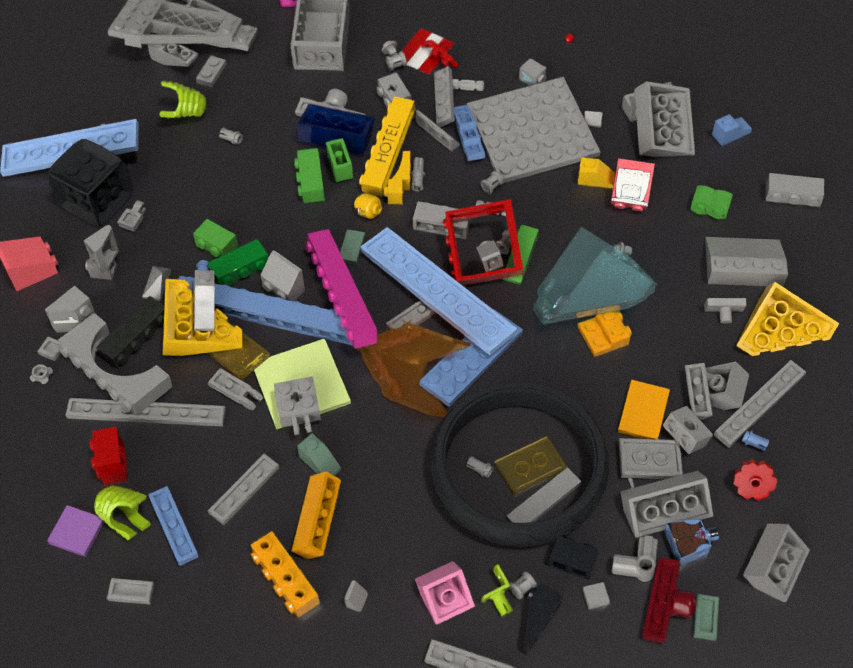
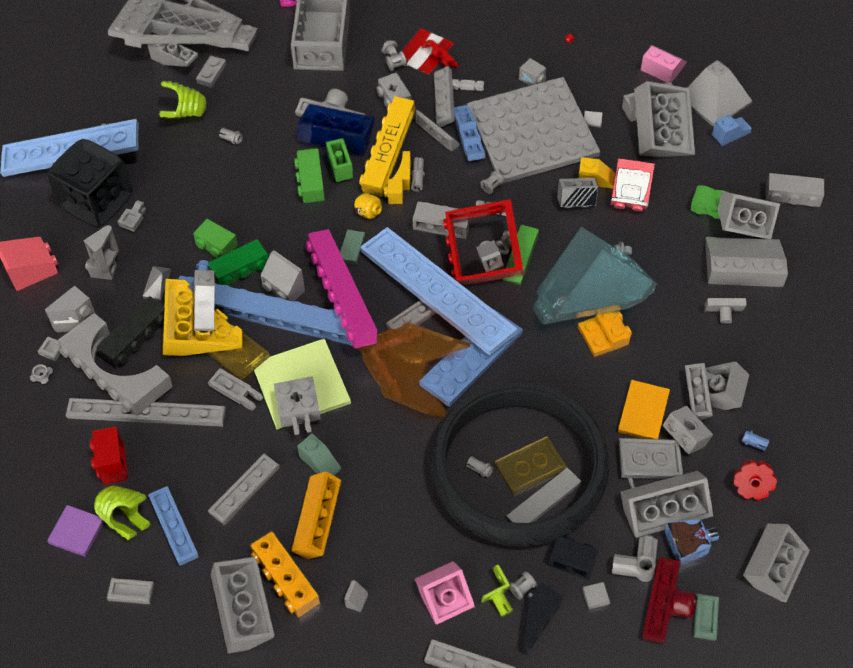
light grey plate [714,360,806,448] -> none
yellow slope [736,282,839,356] -> none
none -> light grey slope [211,557,274,654]
none -> light grey brick [557,178,598,208]
none -> bright pink slope [641,46,687,83]
none -> light grey slope [688,60,752,127]
none -> light grey slope [718,191,780,239]

